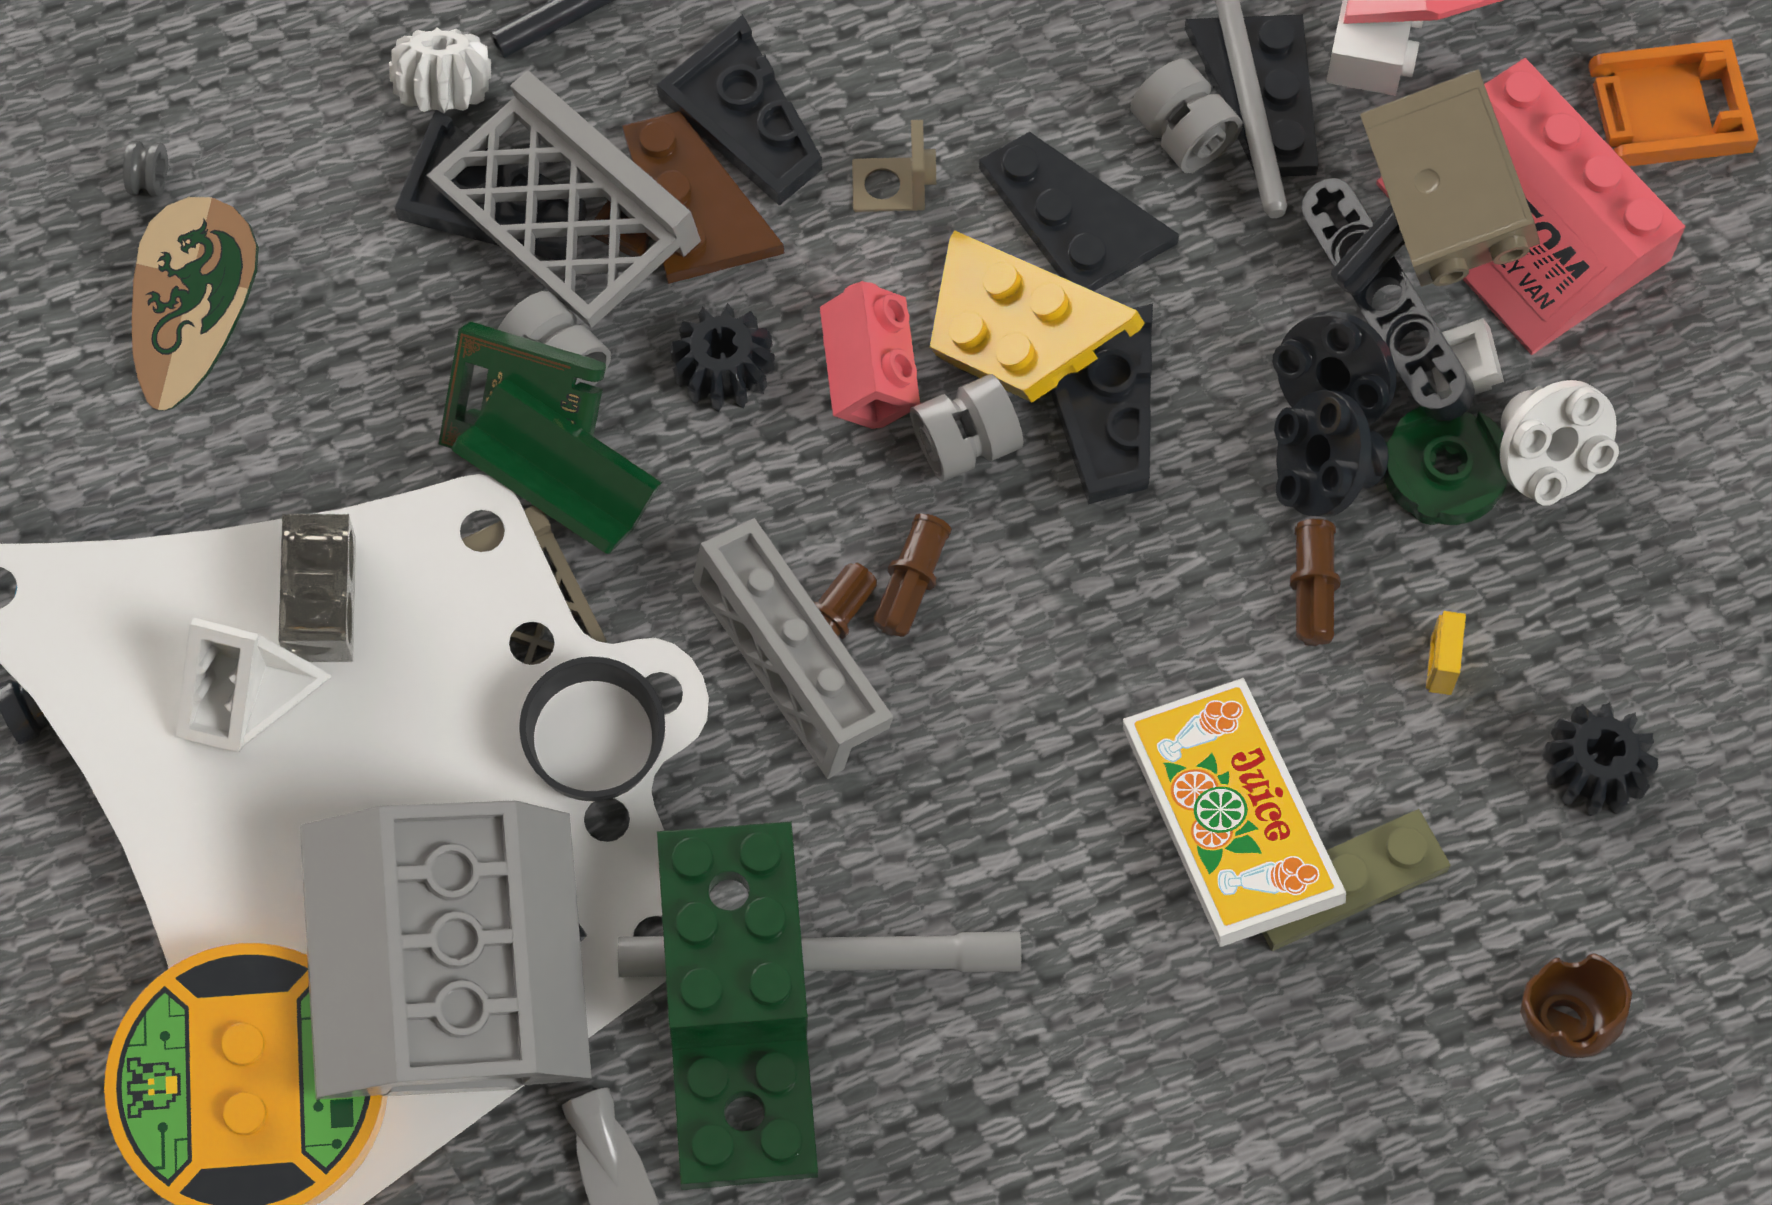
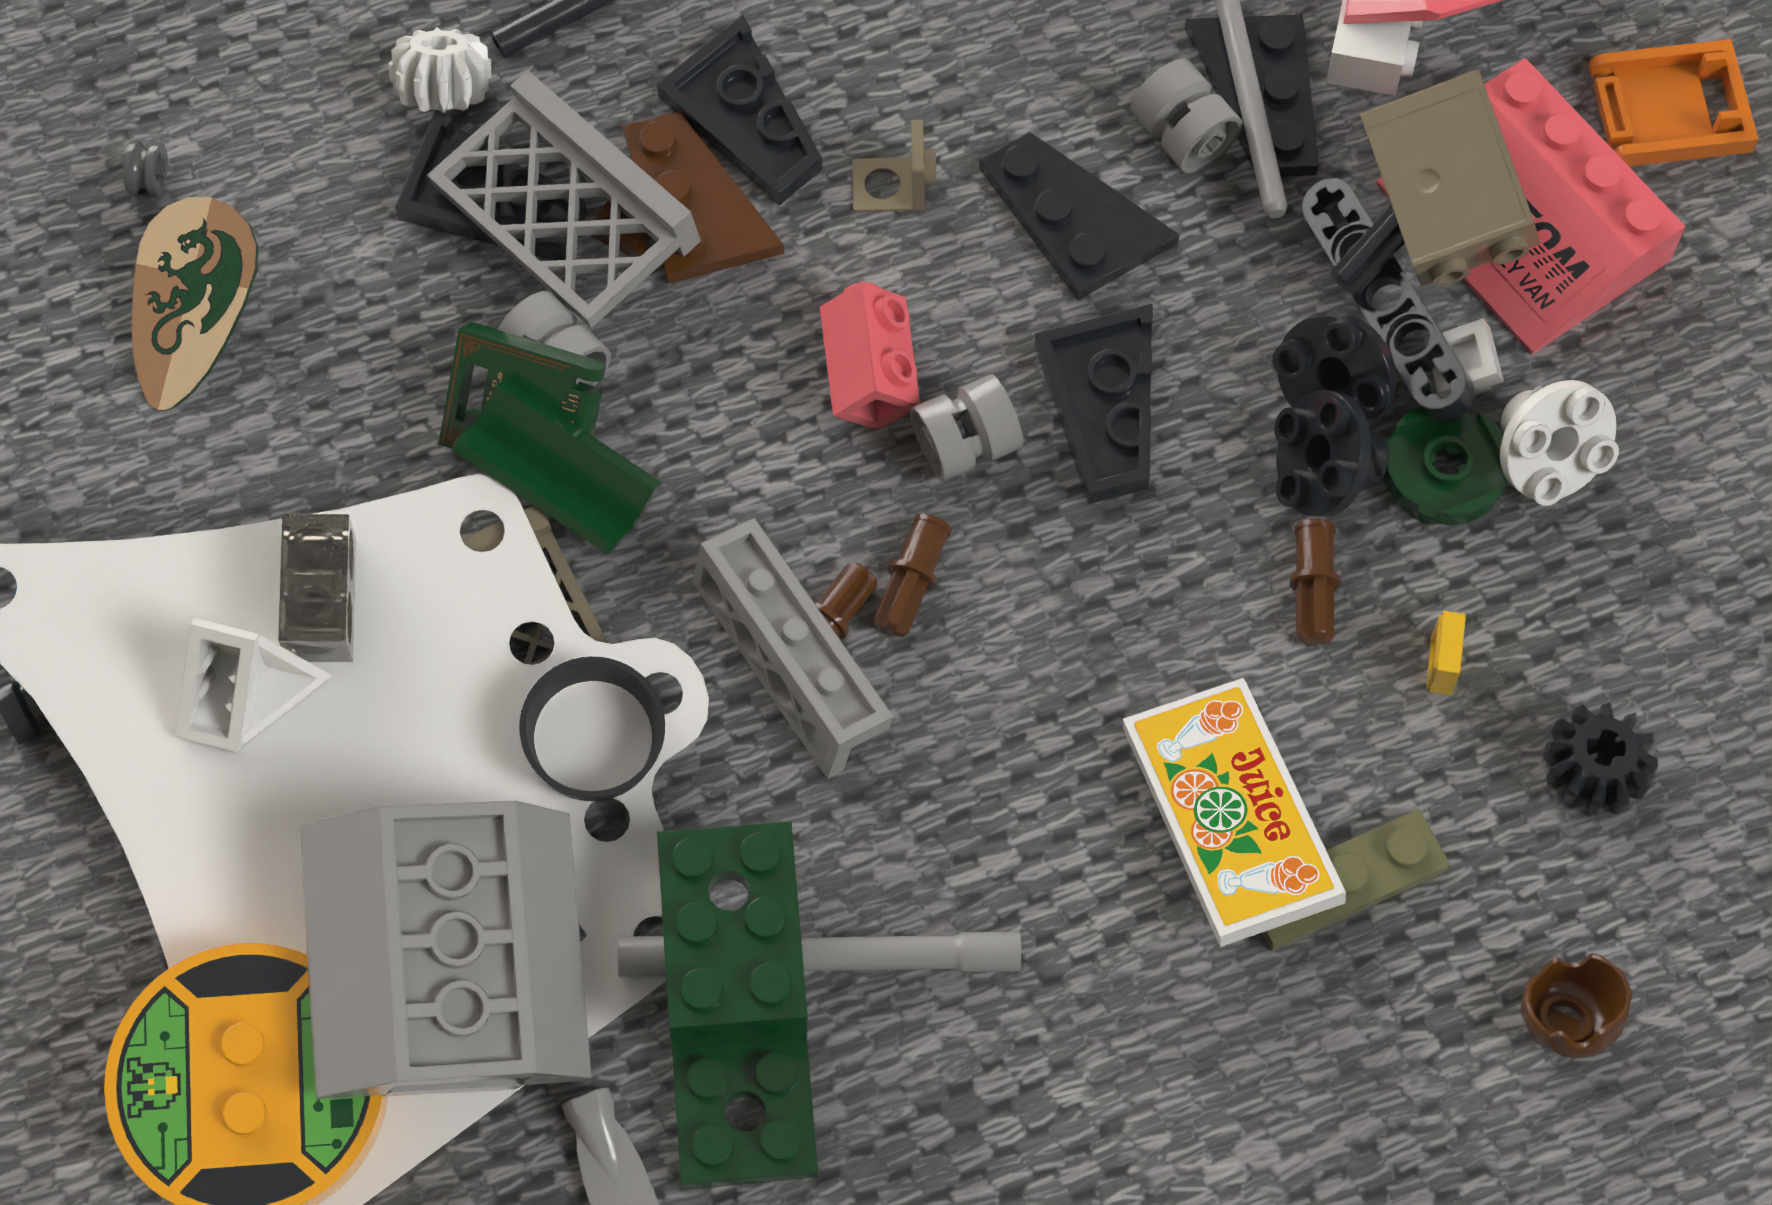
black gear [670,303,776,412] -> none
yellow wing [930,231,1145,403] -> none

